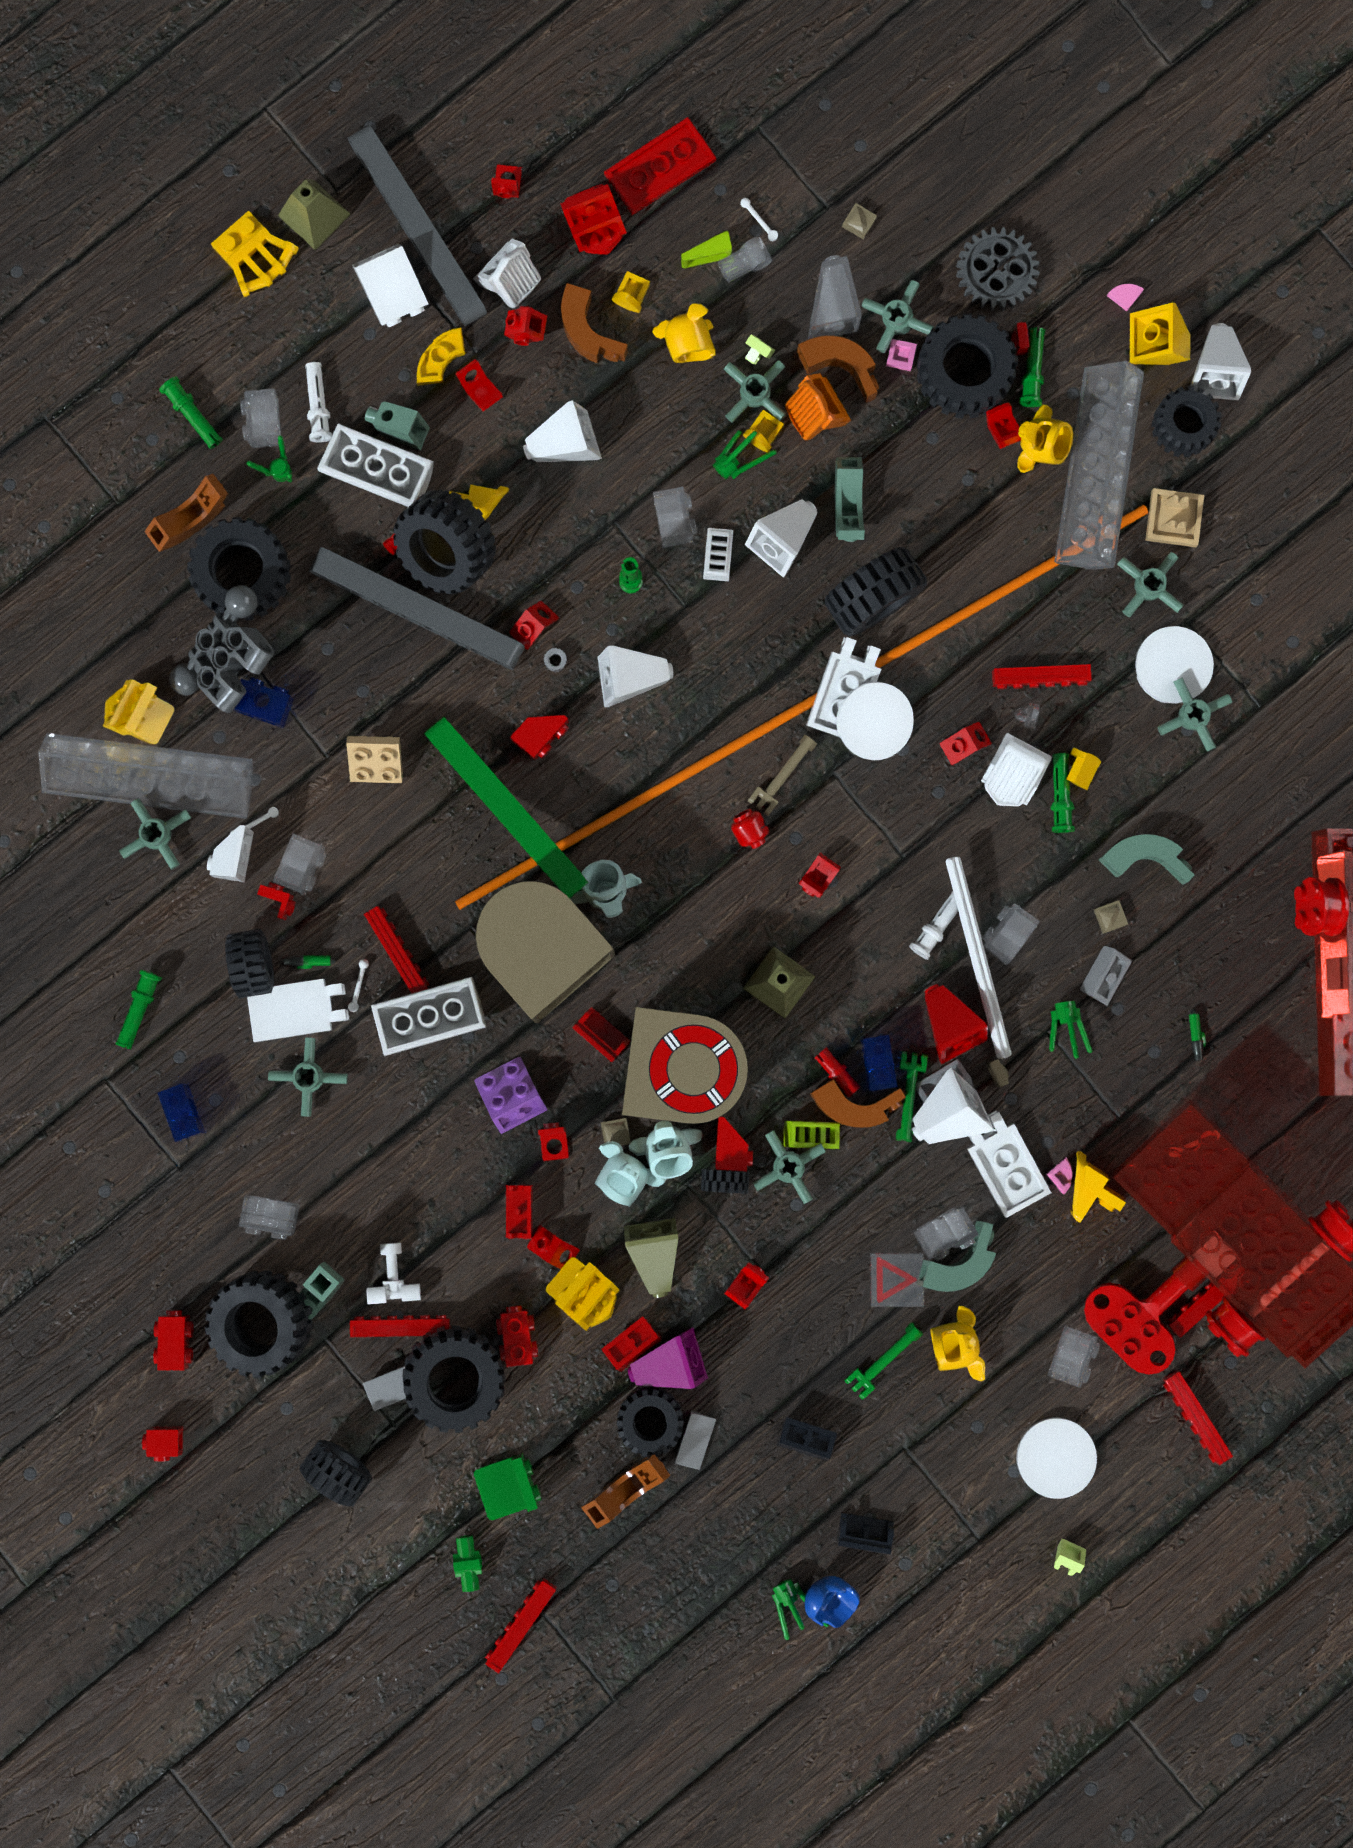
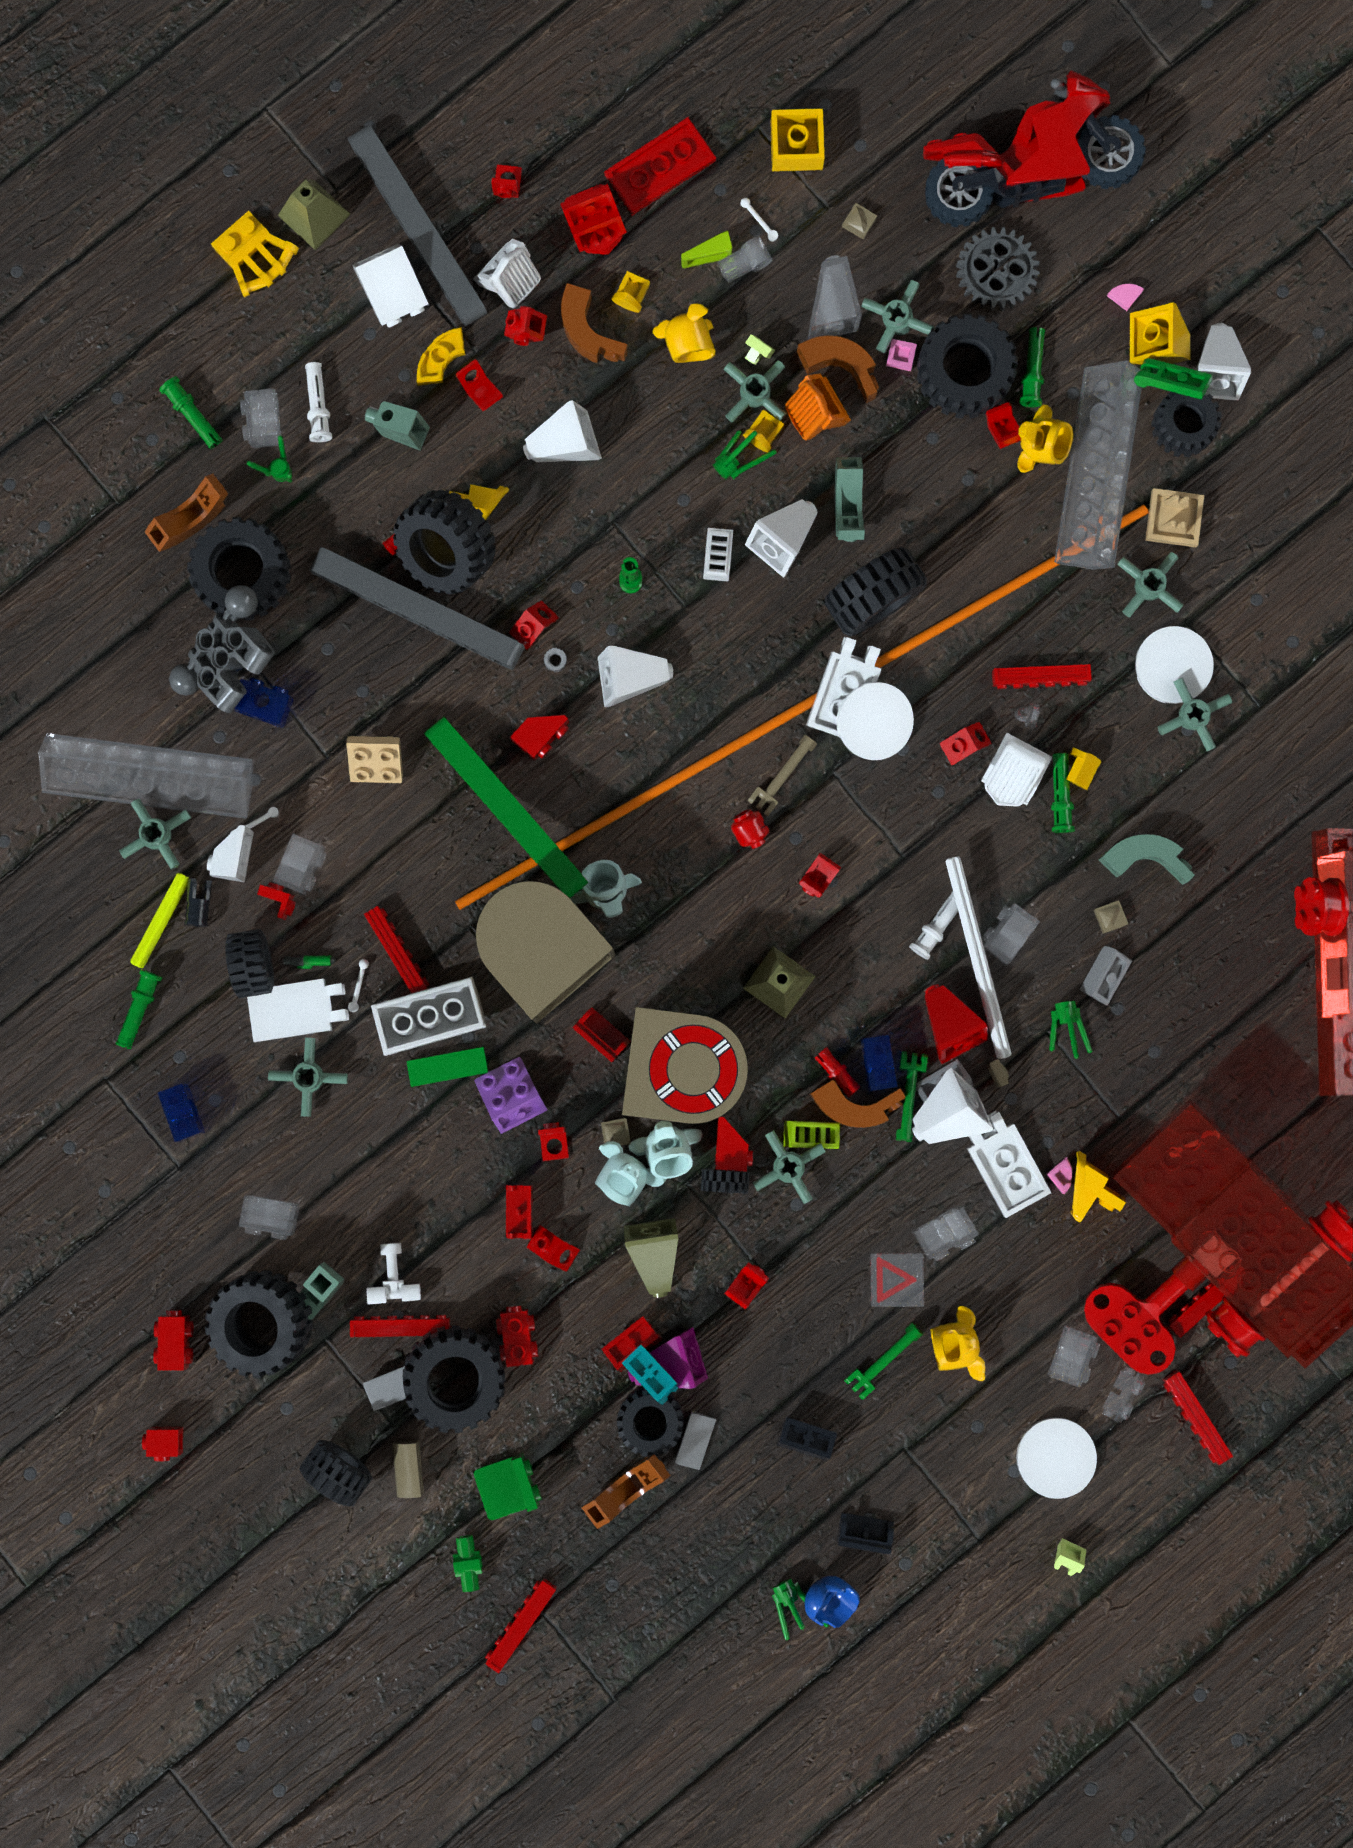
yellow piece [103,679,174,745] -> none
white brick [317,424,433,507] -> none
yellow piece [546,1257,620,1331] -> none
clear brick [653,487,697,548] -> none
sand green arch [916,1221,996,1292] -> none
red tile [1011,322,1029,356] -> none
piece [1189,1009,1206,1061] -> none
none -> neon yellow axle [130,873,189,968]
none -> black hinge [184,878,212,927]
none -> dark tan brick [392,1439,424,1498]
none -> green tile [406,1047,488,1087]
none -> teal hinge [622,1345,678,1405]
none -> yellow brick [771,109,825,171]
none -> piece [923,70,1146,227]
none -> clear hinge [1102,1367,1145,1423]
none -> green plate [1134,358,1212,400]

